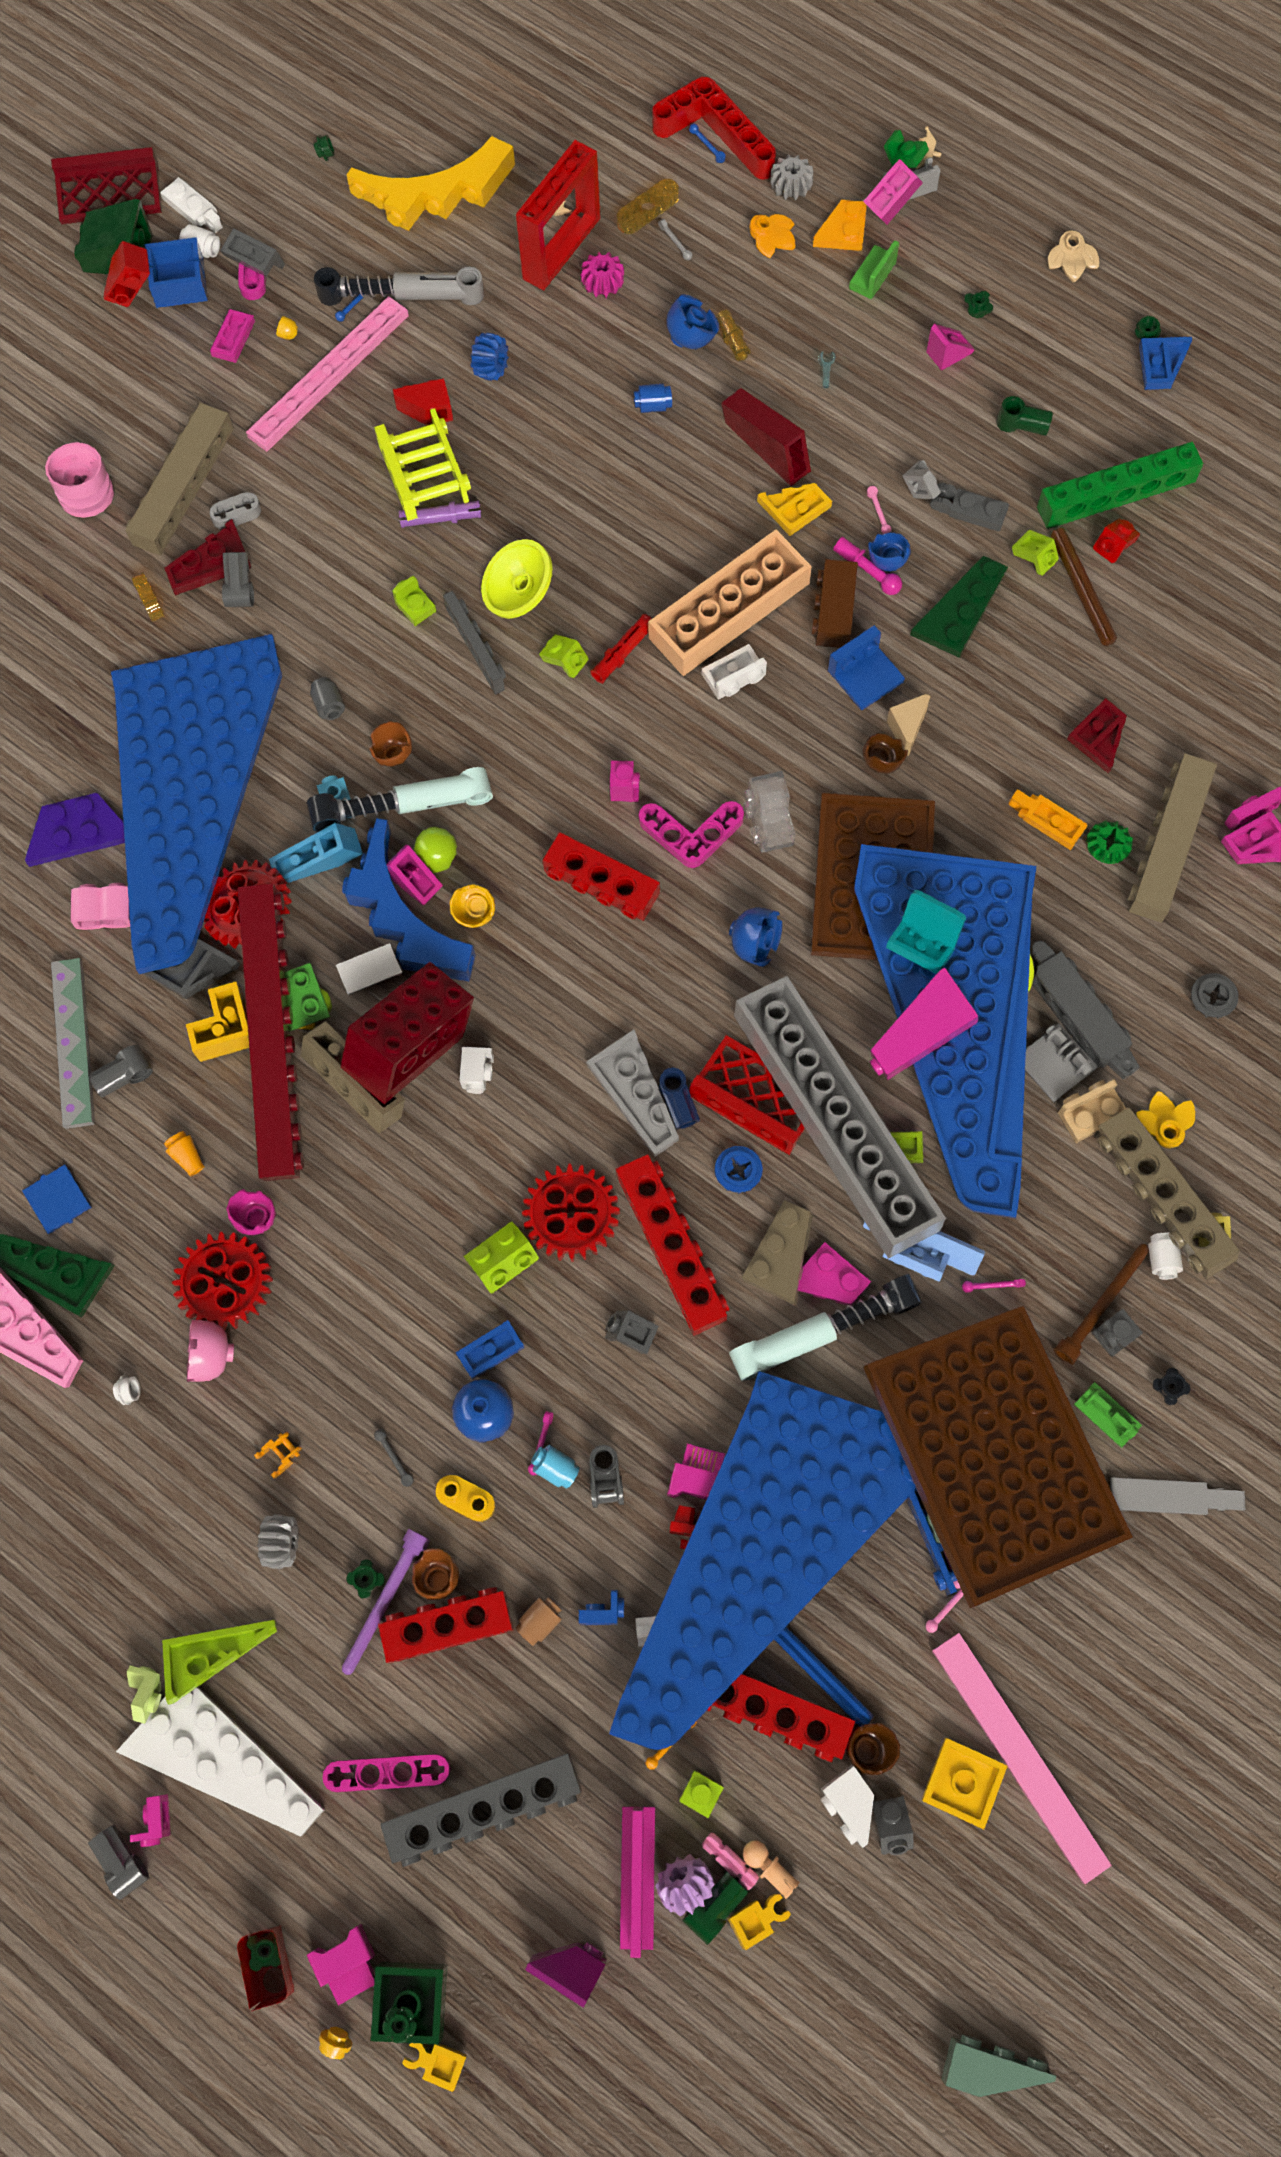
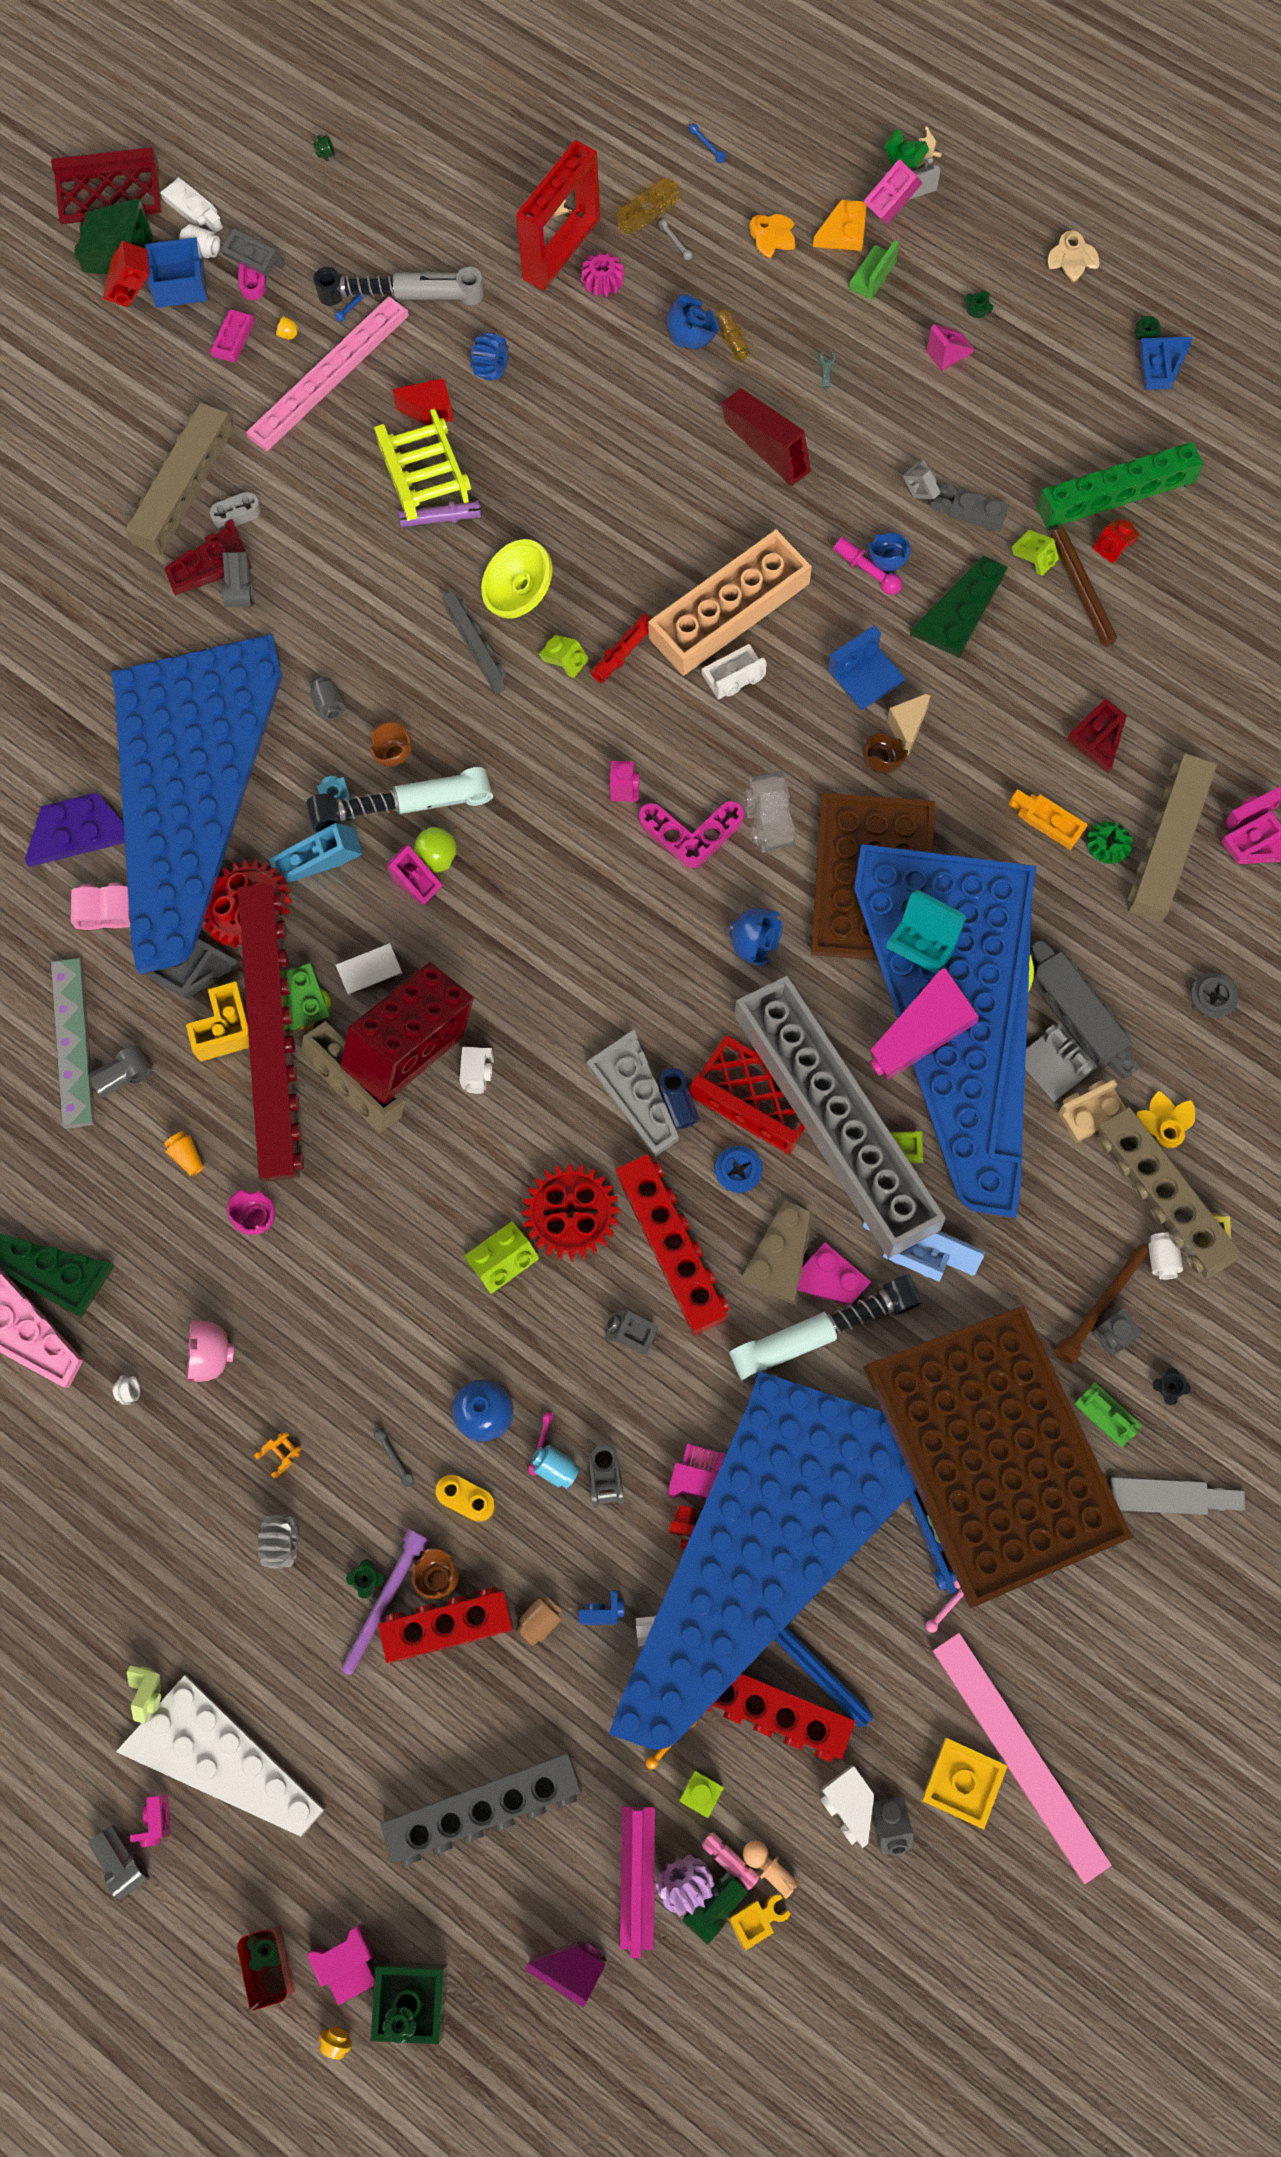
blue piece [22,1164,92,1234] -> none
bright pink wheel [45,442,114,518] -> none
clear yellow beam [131,573,165,622] -> none
lime wing [162,1620,277,1705] -> none
red gear [172,1232,273,1331] -> none
dark pink beam [322,1754,451,1792] -> none
blue arch [342,818,476,982] -> none
yellow arch [346,136,515,231] -> none
lime bracket [392,576,436,626] -> none
yellow plate [402,2043,467,2092] -> none
yellow hair [449,884,496,928] -> none
blue plate [456,1320,525,1380] -> none
red brick [543,832,660,921] -> none
blue brick [634,383,672,413] -> none
red beam [652,77,776,180] -> none
yellow wing [757,483,832,536] -> none
light grey gear [770,154,813,201] -> none
reddish brown brick [812,559,858,648] -> none
reddish brown hair [847,1722,900,1775] -> none
bright pink hinge [867,486,892,534] -> none
sand green slope [941,2034,1056,2097] -> none
dark pink hinge [962,1279,1026,1293] -> none
dark green piece [996,396,1053,436] -> none

